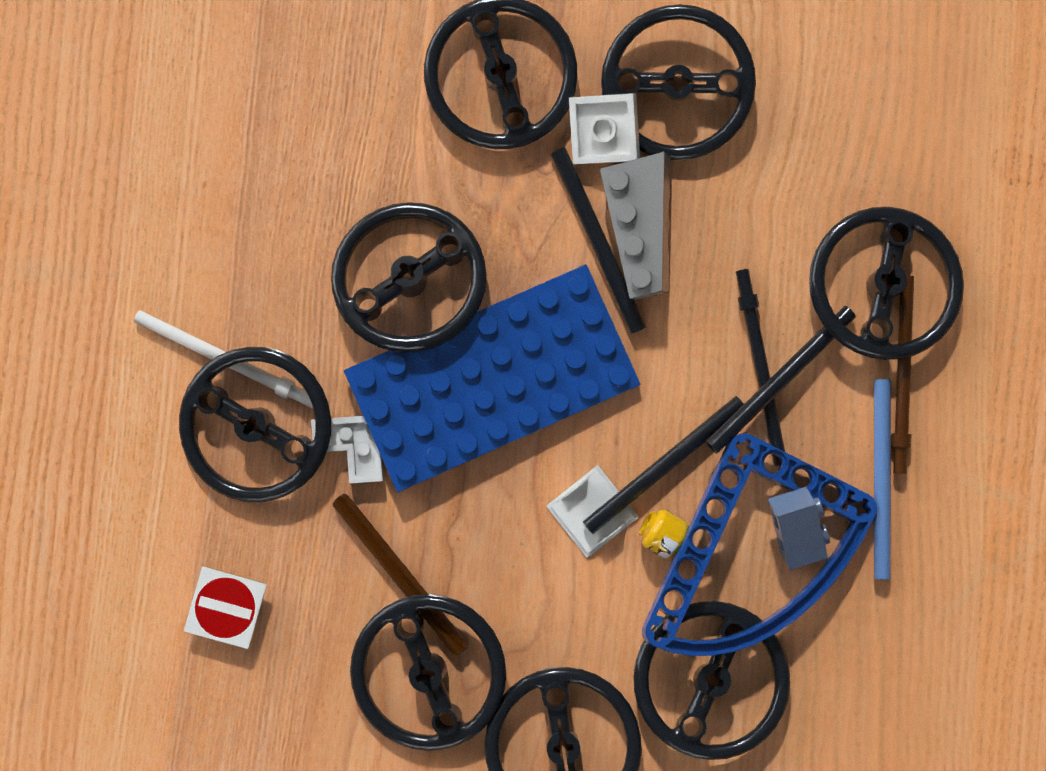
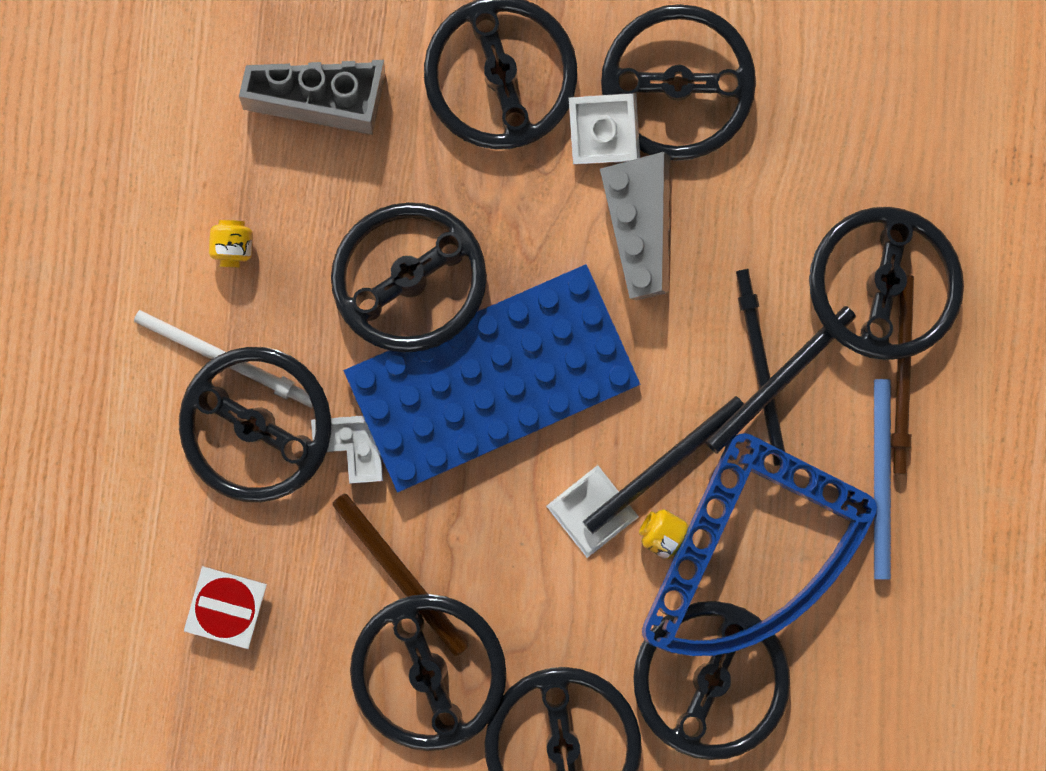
black piece [551,147,646,334] -> none
sand blue brick [768,487,830,570] -> none
none -> yellow head [209,220,253,268]
none -> light grey wedge [239,60,386,135]

